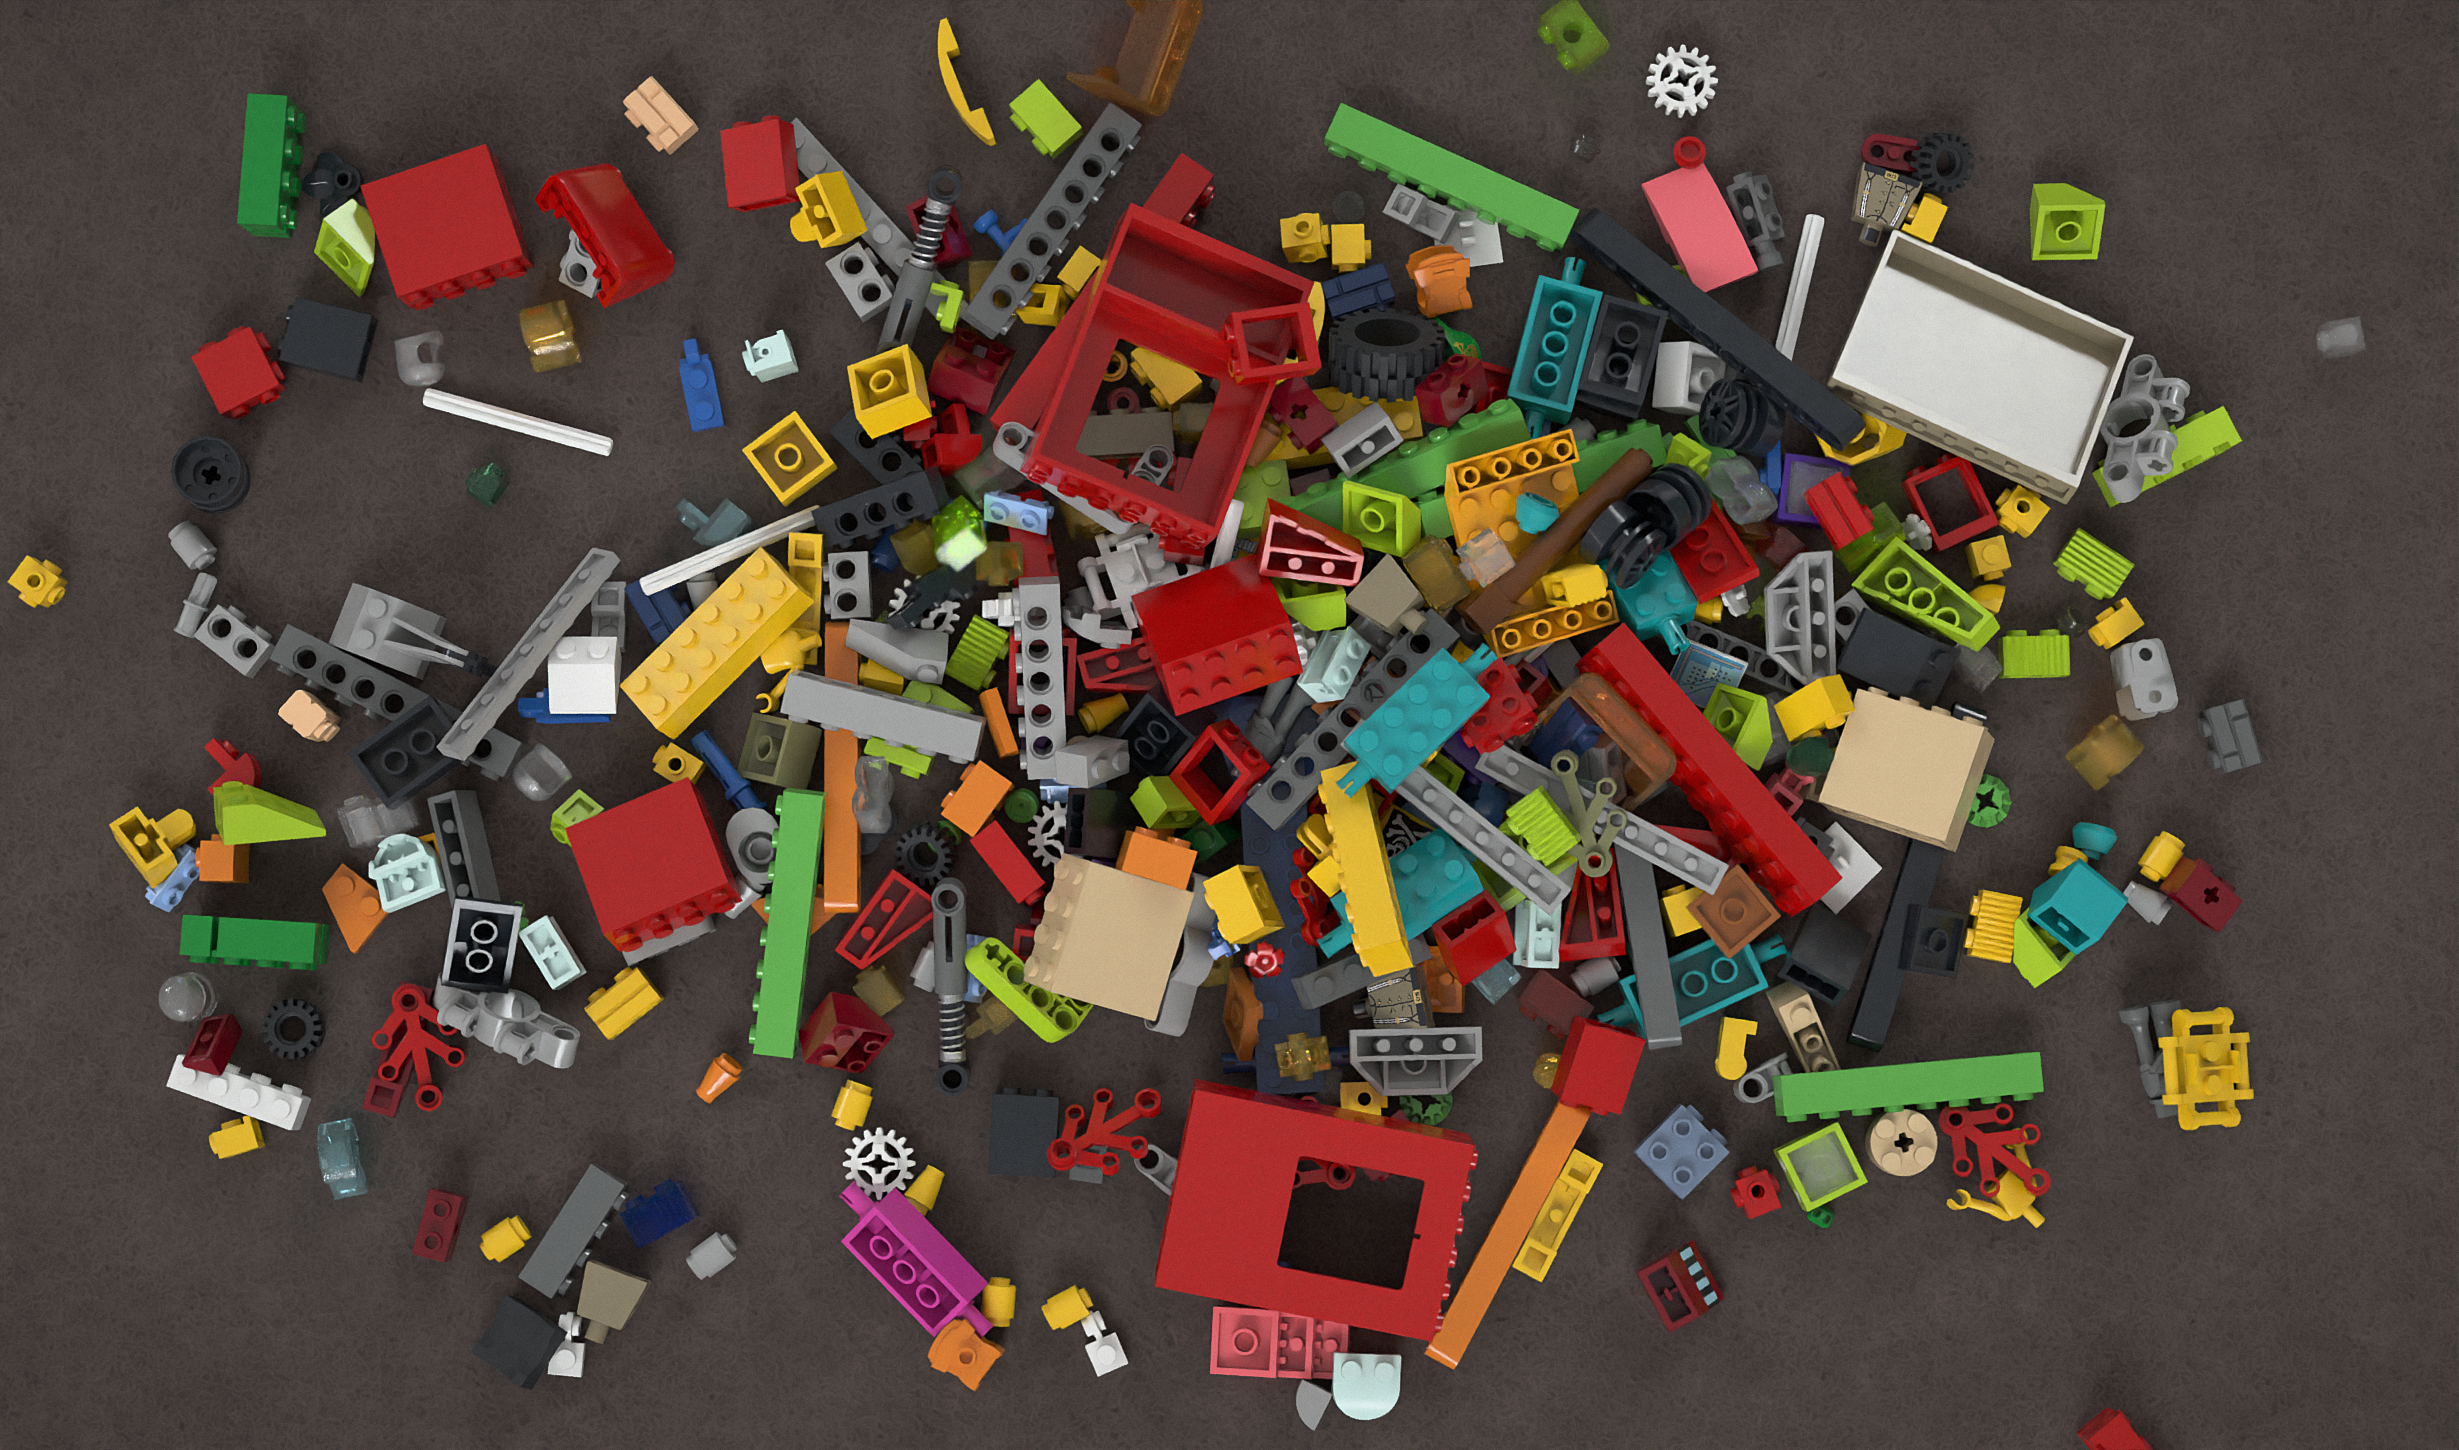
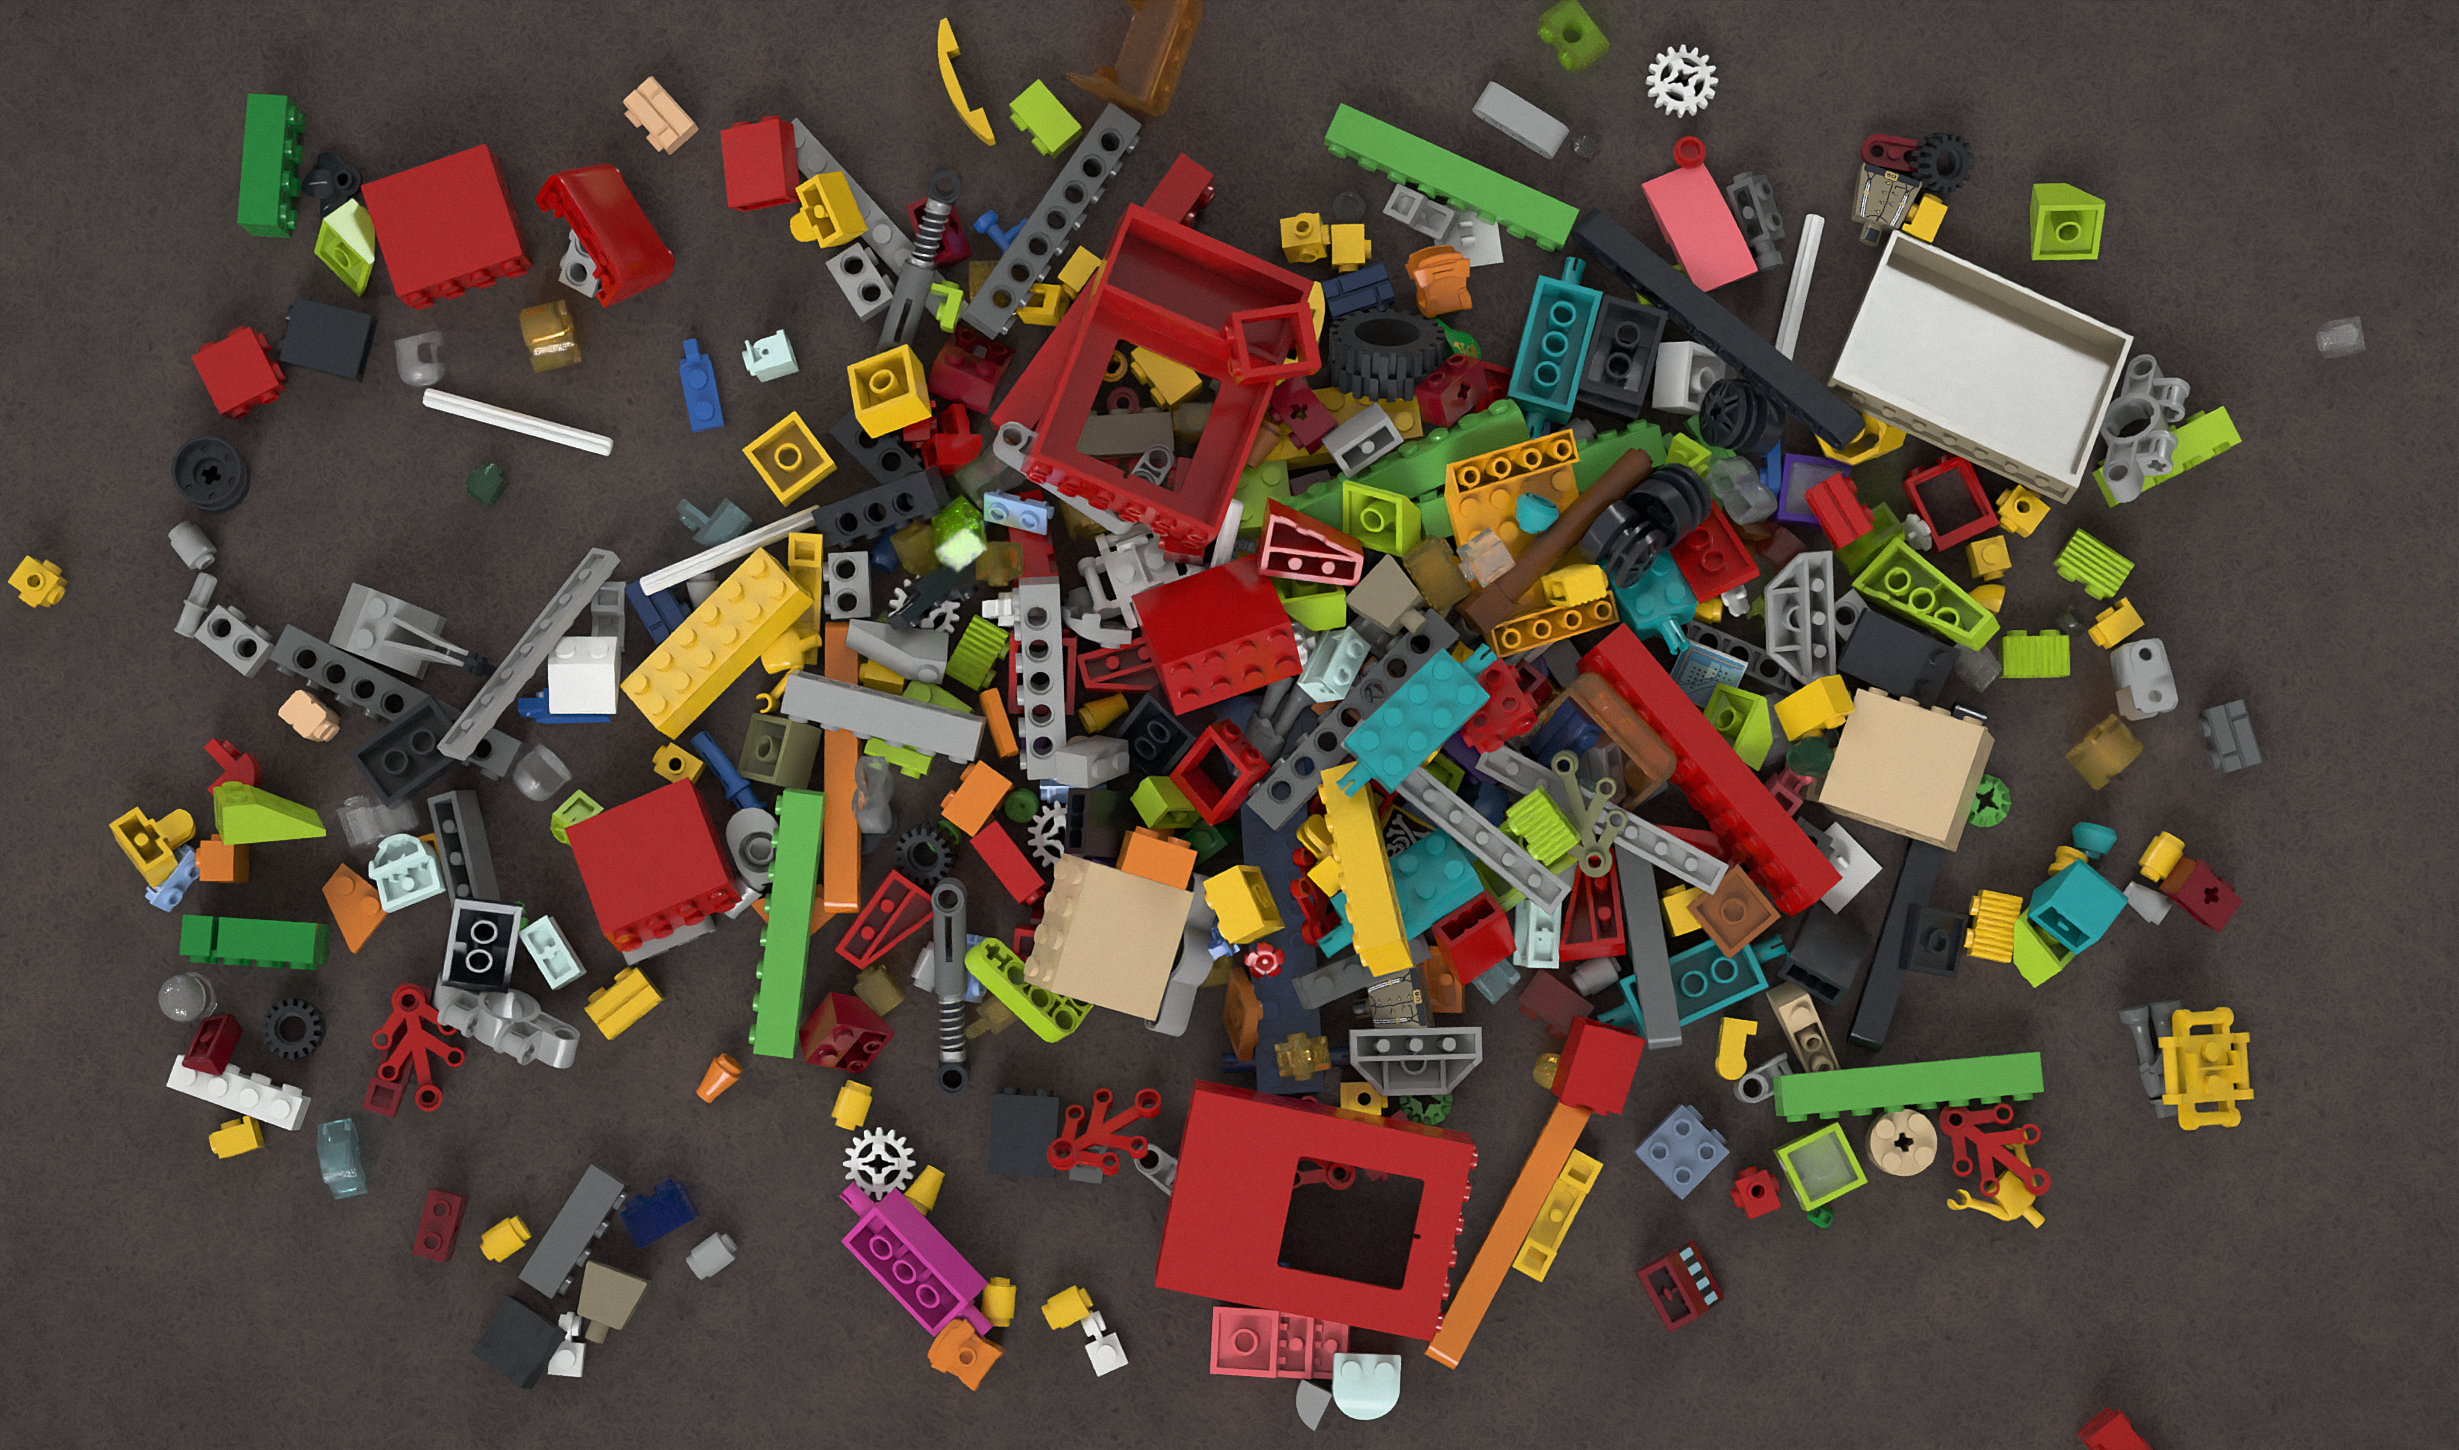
none -> light grey beam [1472,81,1569,159]

